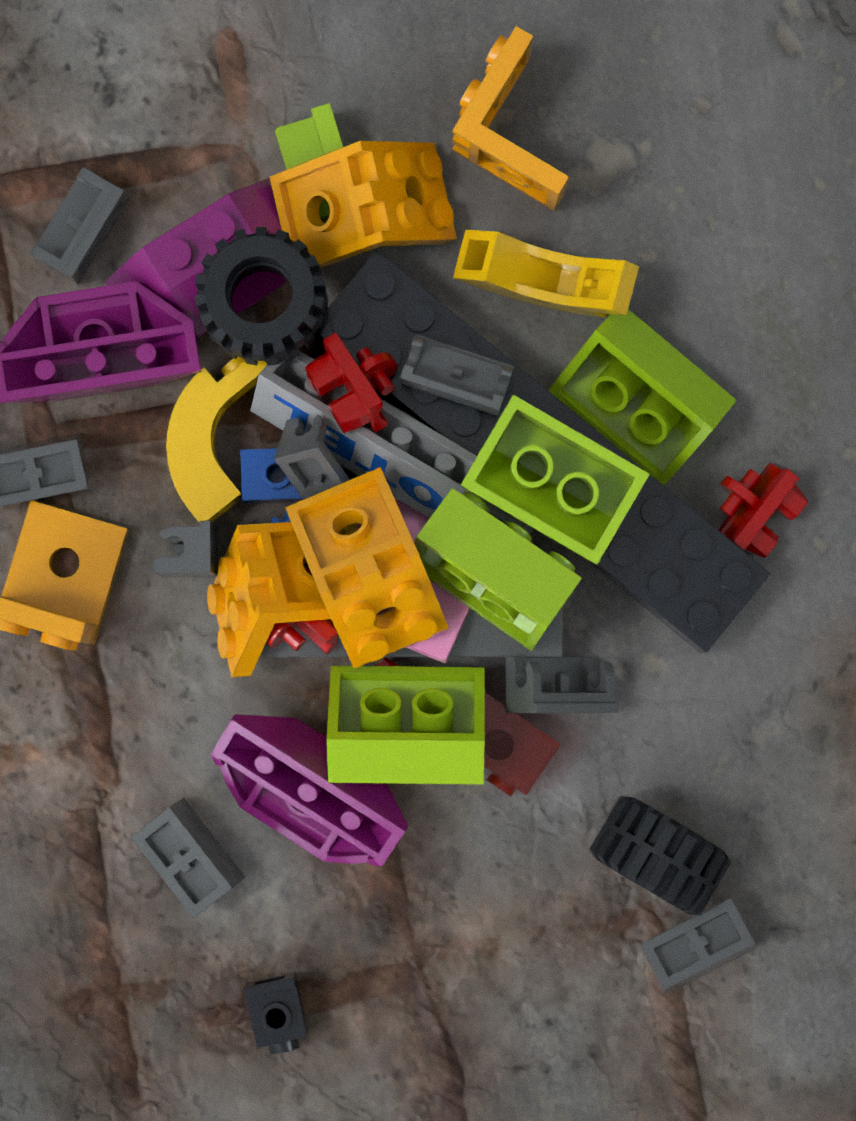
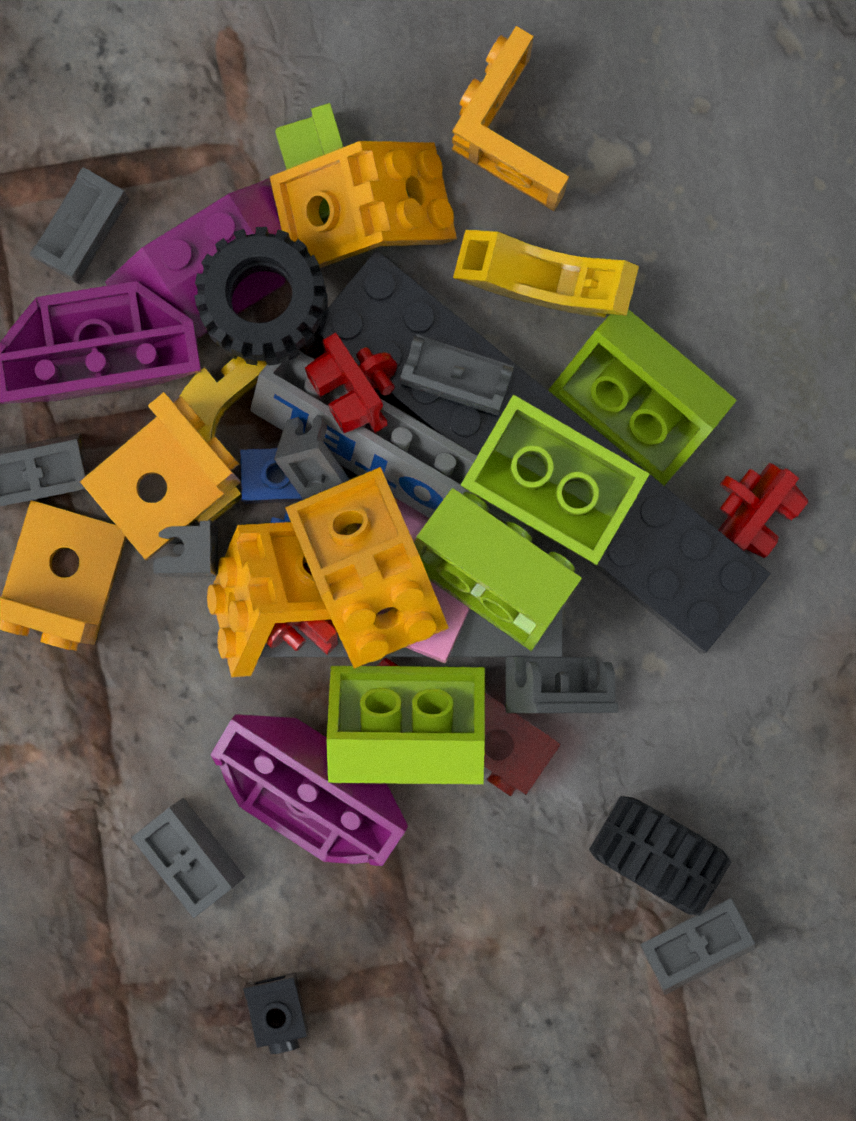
none -> light orange bracket [80,392,241,561]

